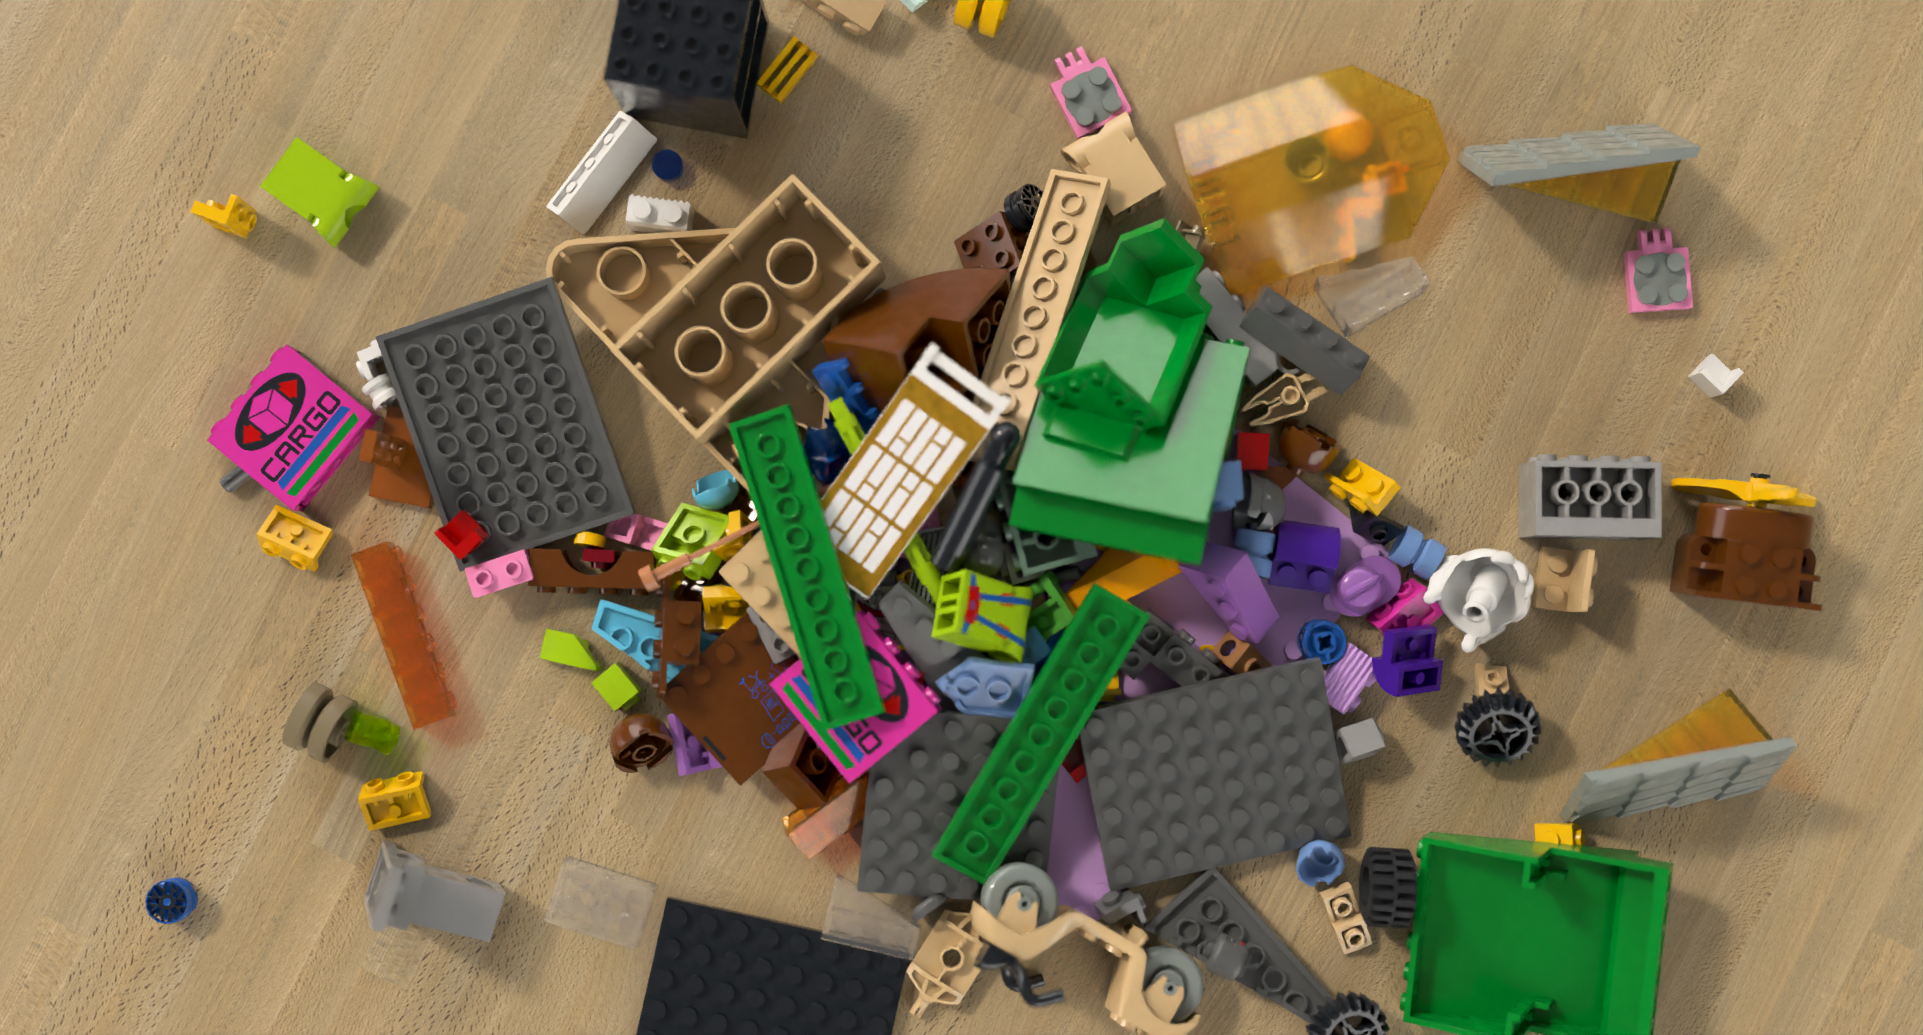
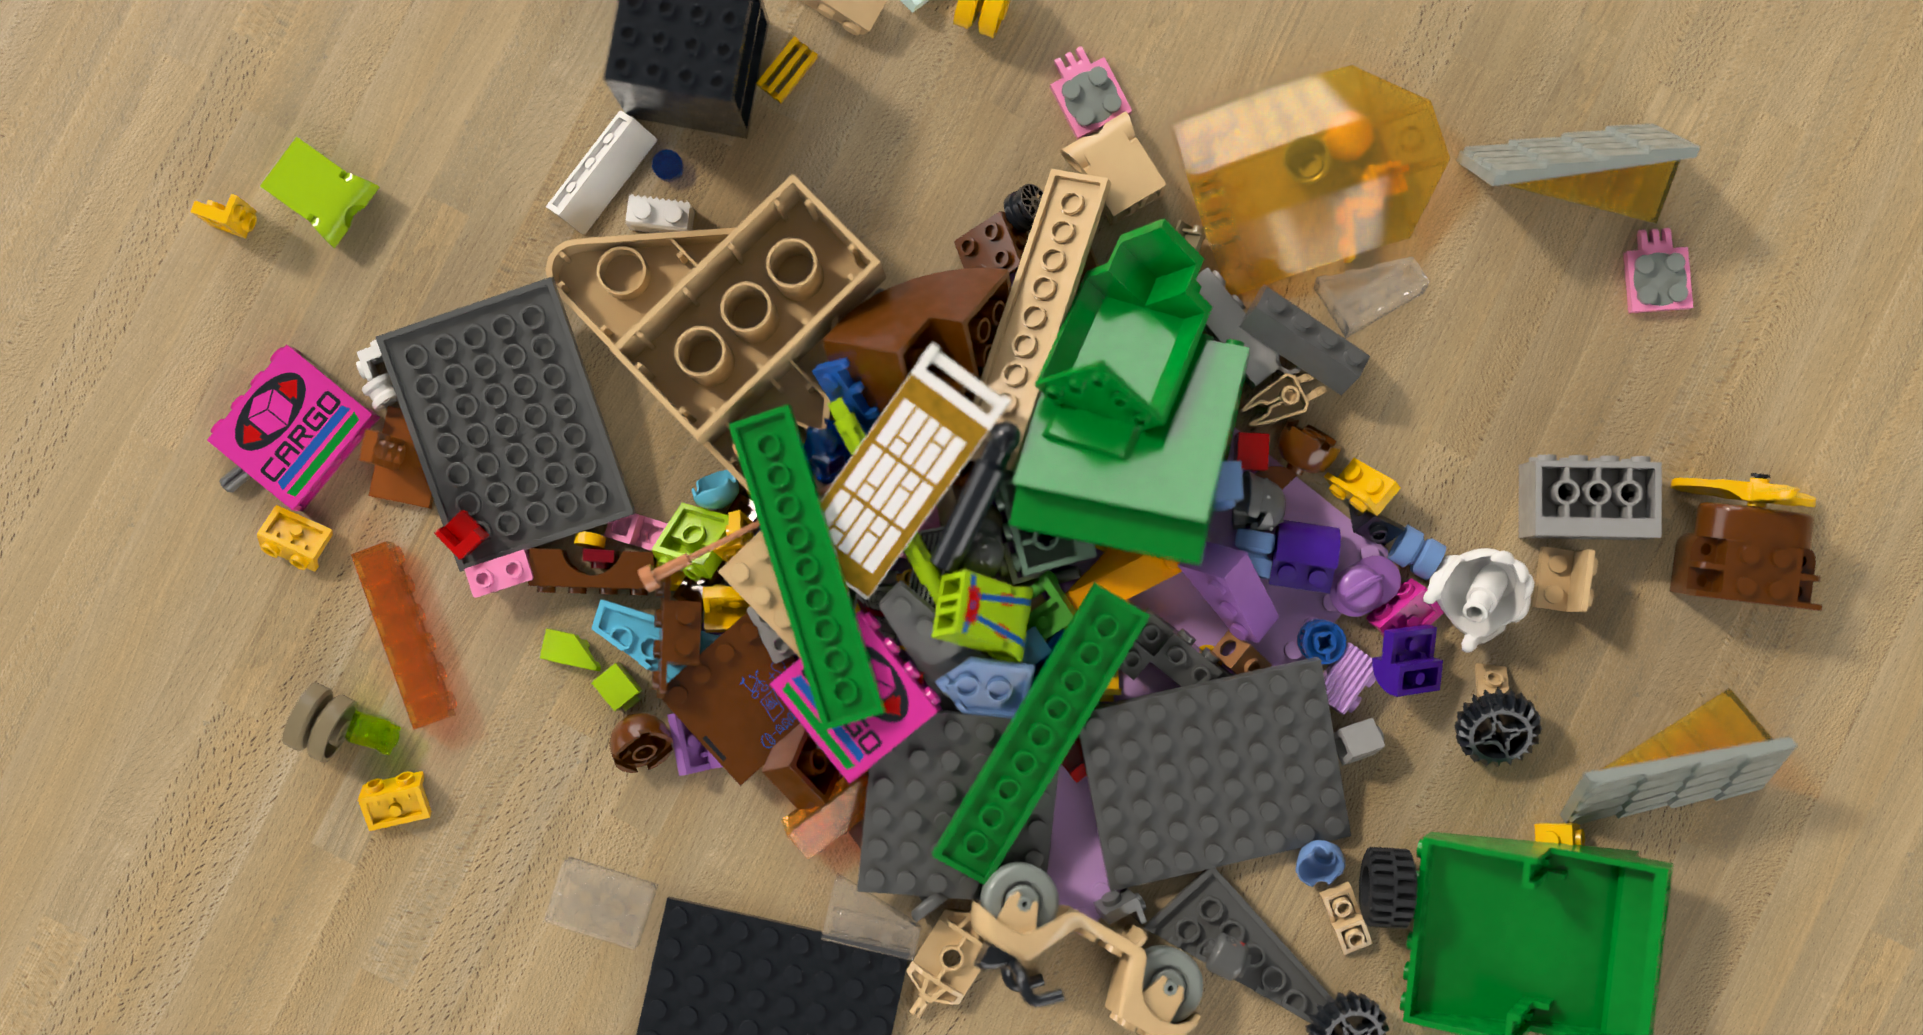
blue wheel [145,877,198,924] -> none
light grey brick [364,840,505,942] -> none
white panel [1688,354,1744,398] -> none

